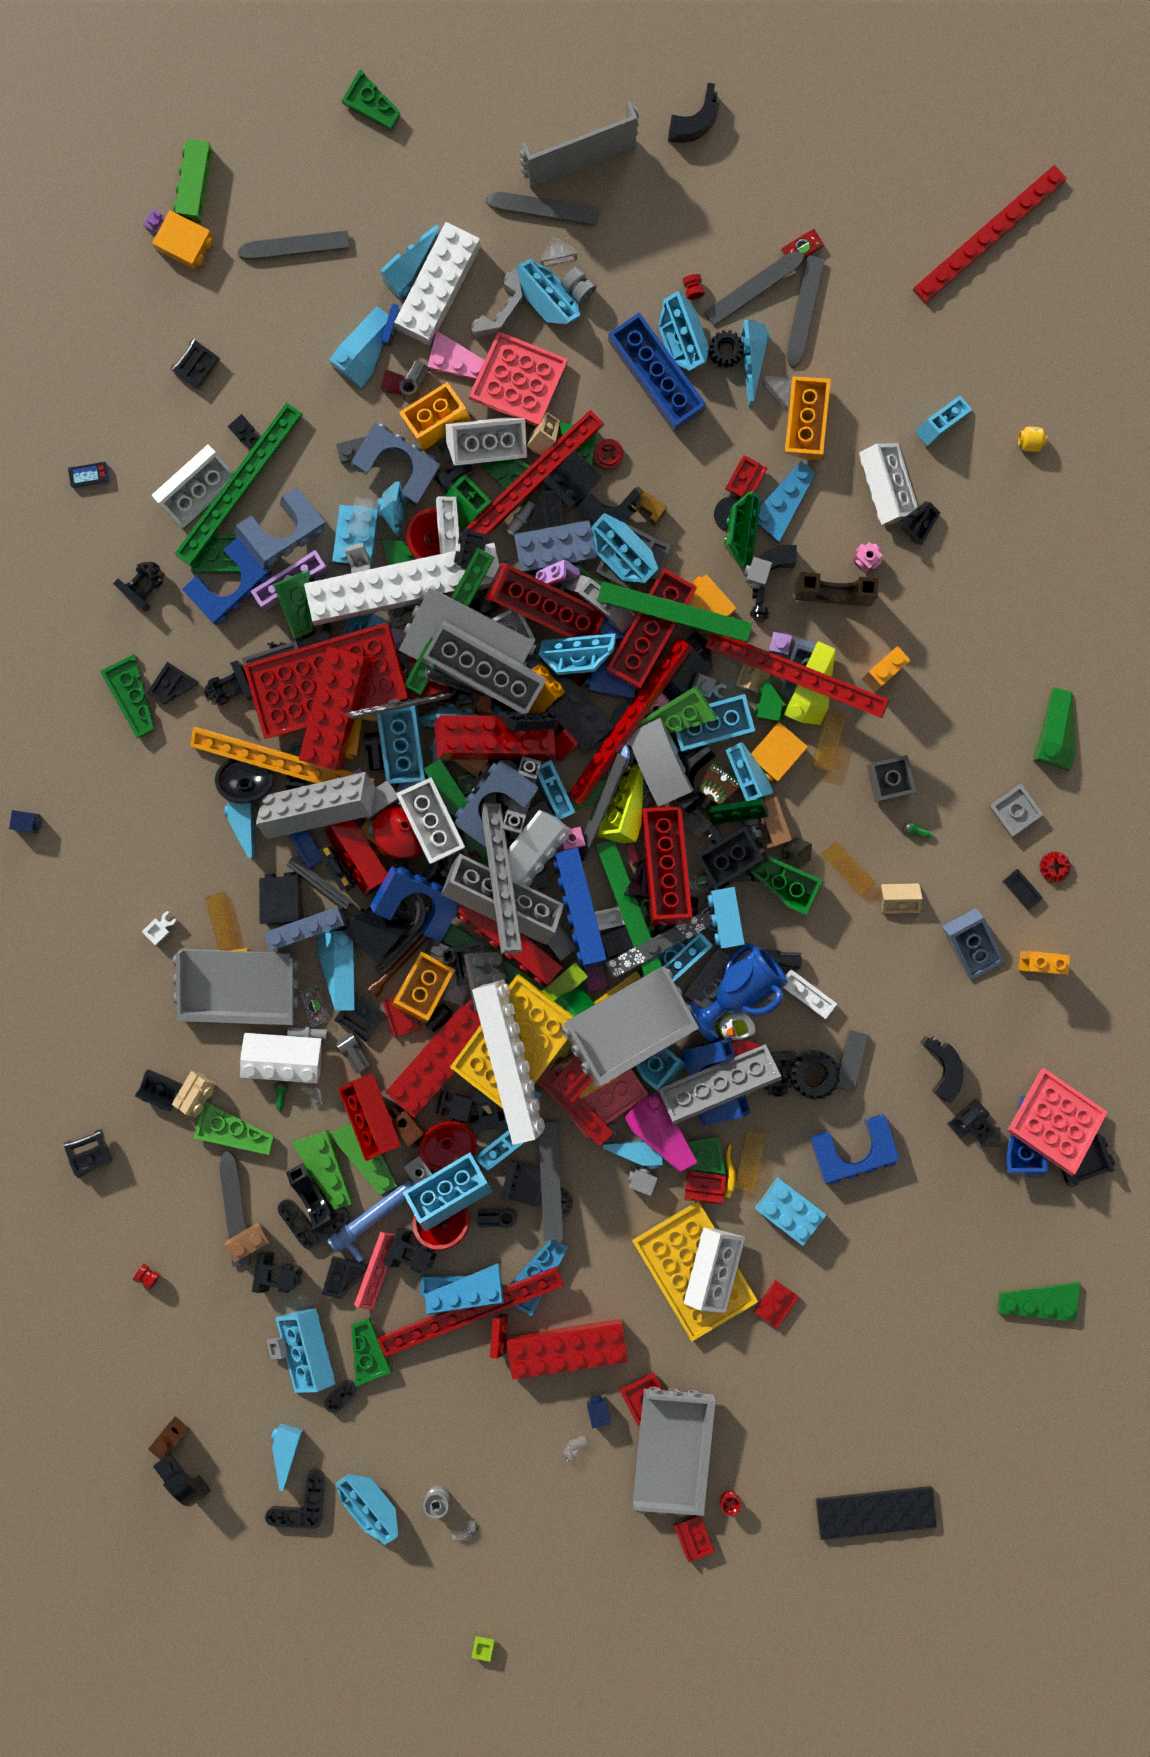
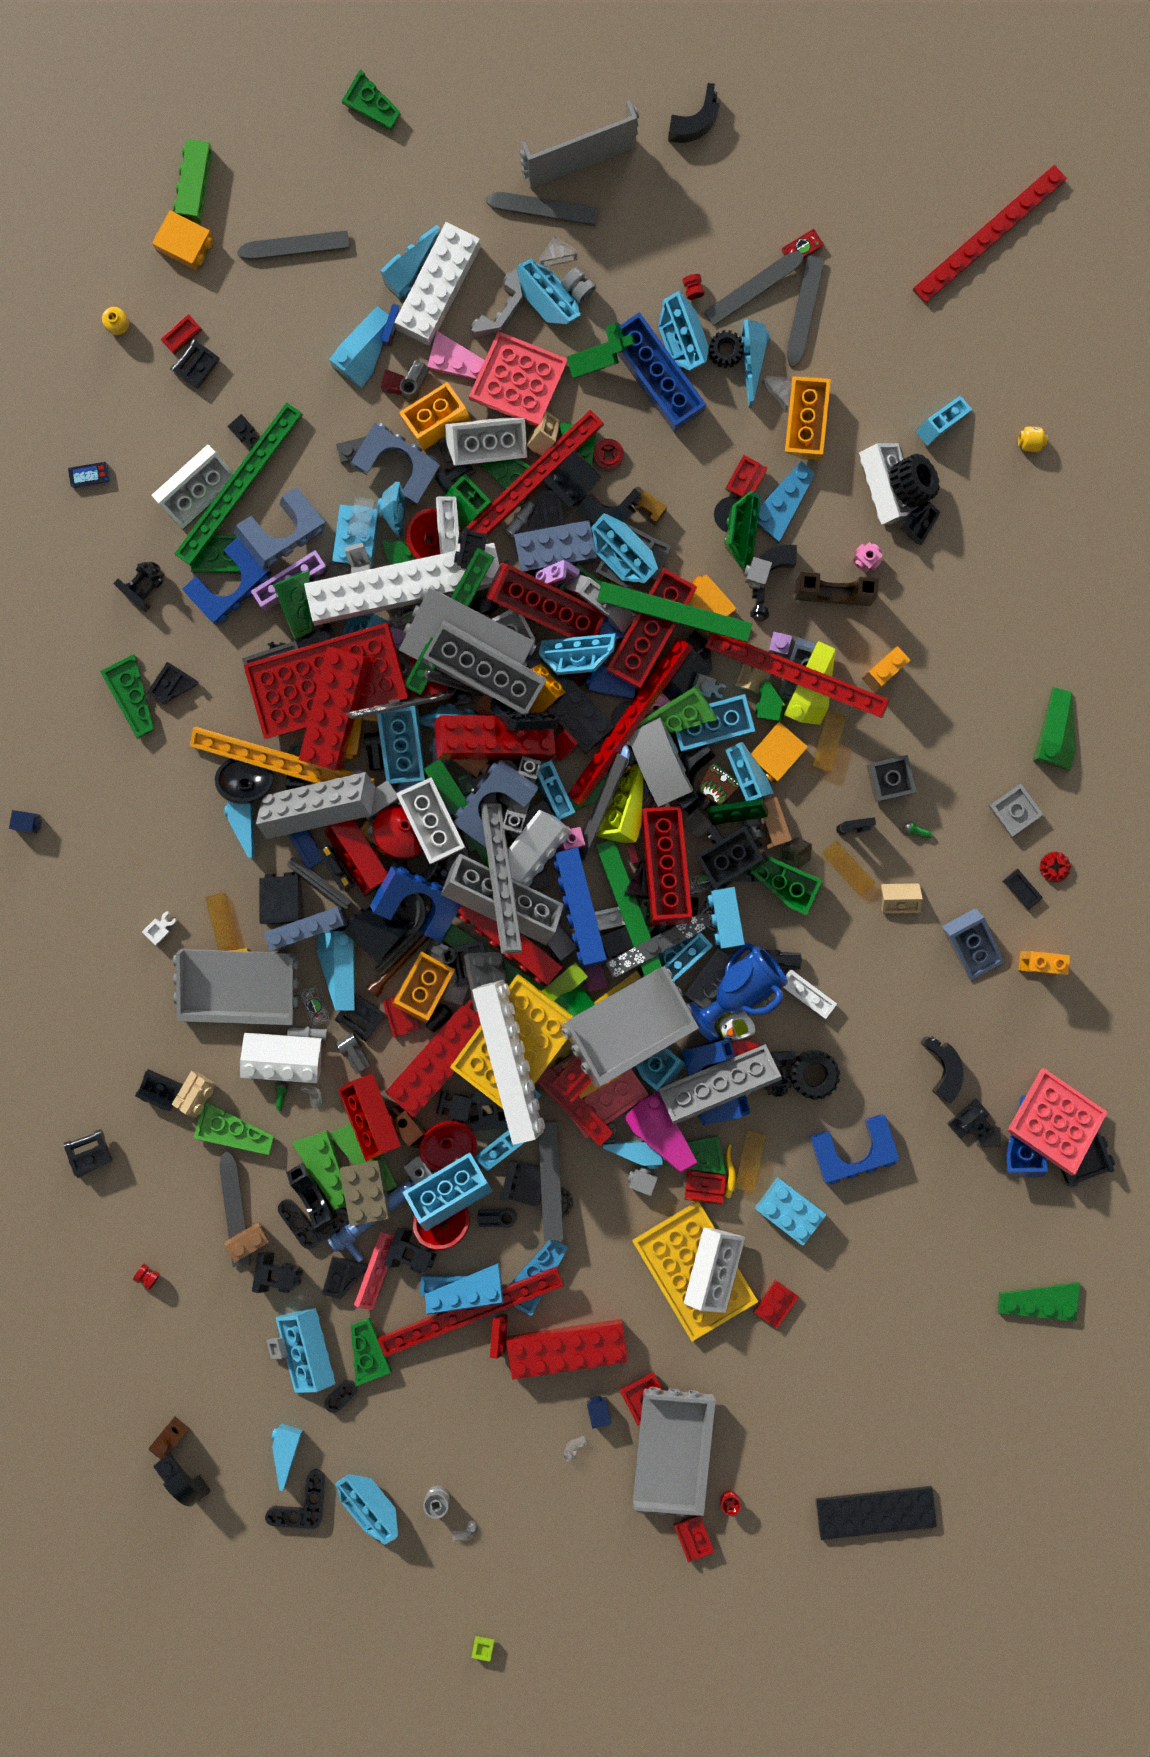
medium lavender tile [143,209,166,234] -> none
black tile [204,660,253,706] -> none
dark grey tile [836,1030,868,1091] -> none
none -> yellow head [102,307,129,335]
none -> red tile [161,314,202,355]
none -> dark tan brick [340,1160,392,1226]
none -> green piece [567,323,635,378]
none -> black plate [836,817,876,835]
none -> black tyre [890,453,940,508]

